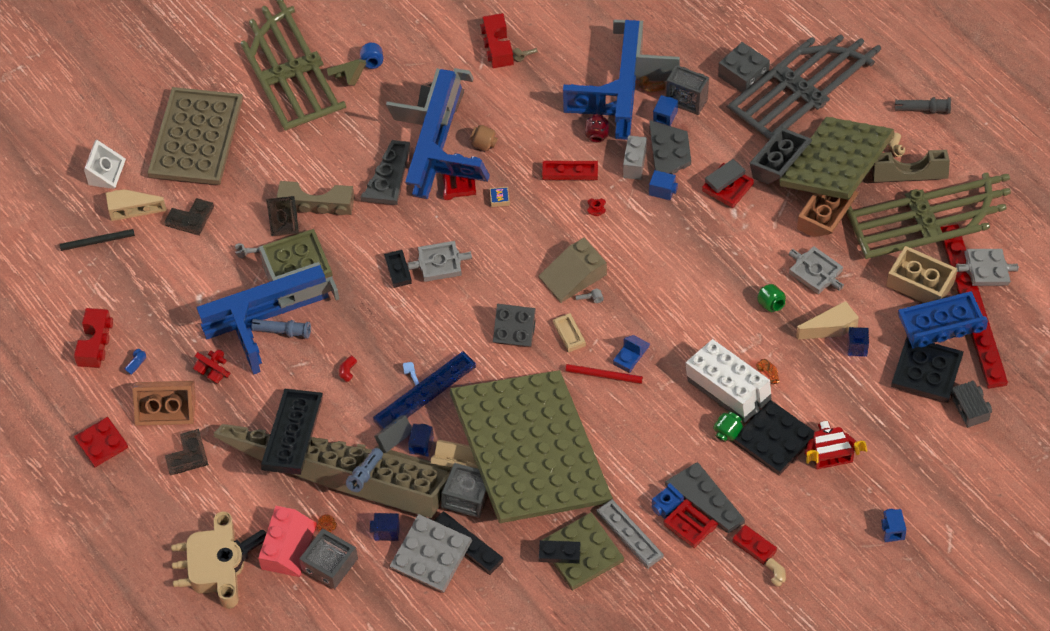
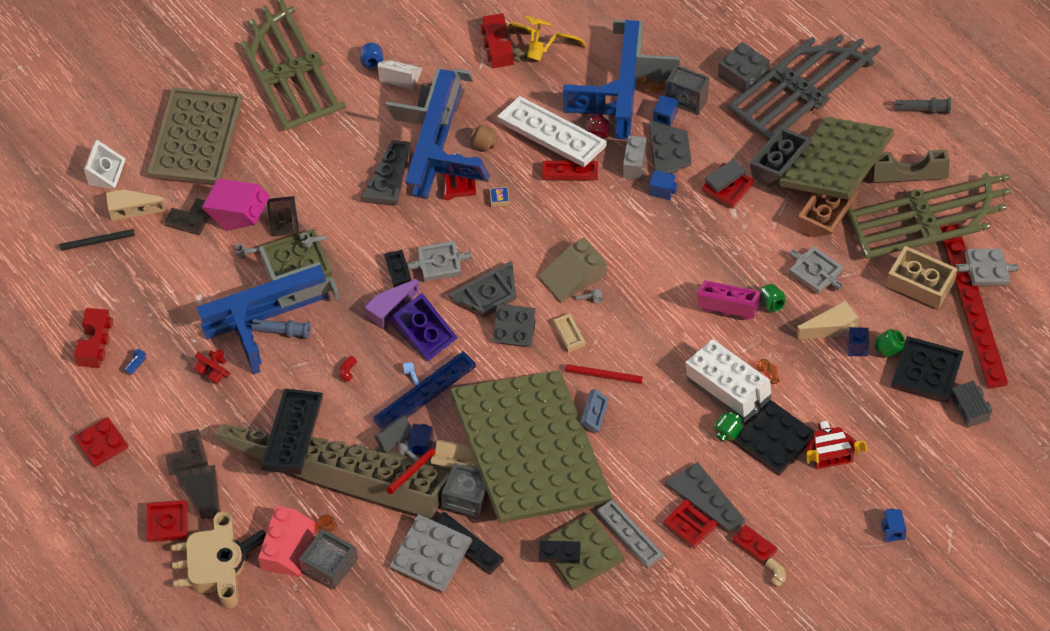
nougat slope [132,381,196,426] -> none
dark tan arch [276,181,355,215] -> none
olive slope [327,59,366,86] -> none
sand blue pin [346,448,383,492] -> none
clear blue brick [370,513,400,541] -> none
red plate [587,198,606,216] -> none
blue slope [613,335,650,373] -> none
blue brick [652,483,684,519] -> none
tan arm [888,133,905,157] -> none
blue bracket [898,291,988,348] -> none
none -> red plate [146,500,188,542]
none -> clear smoke slope [175,465,221,519]
none -> dark pink slope [202,179,270,231]
none -> light grey hand [300,233,327,248]
none -> medium lavender slope [364,279,420,329]
none -> white slope [378,60,422,90]
none -> red bar [386,448,436,494]
none -> dark purple slope [389,293,458,361]
none -> light grey hand [397,440,419,462]
none -> dark grey wing [449,261,516,316]
none -> white plate [497,96,606,167]
none -> yellow plant [508,15,586,61]
none -> sand blue plate [580,389,609,433]
none -> dark pink slope [697,280,761,319]
none -> green head [875,329,905,357]

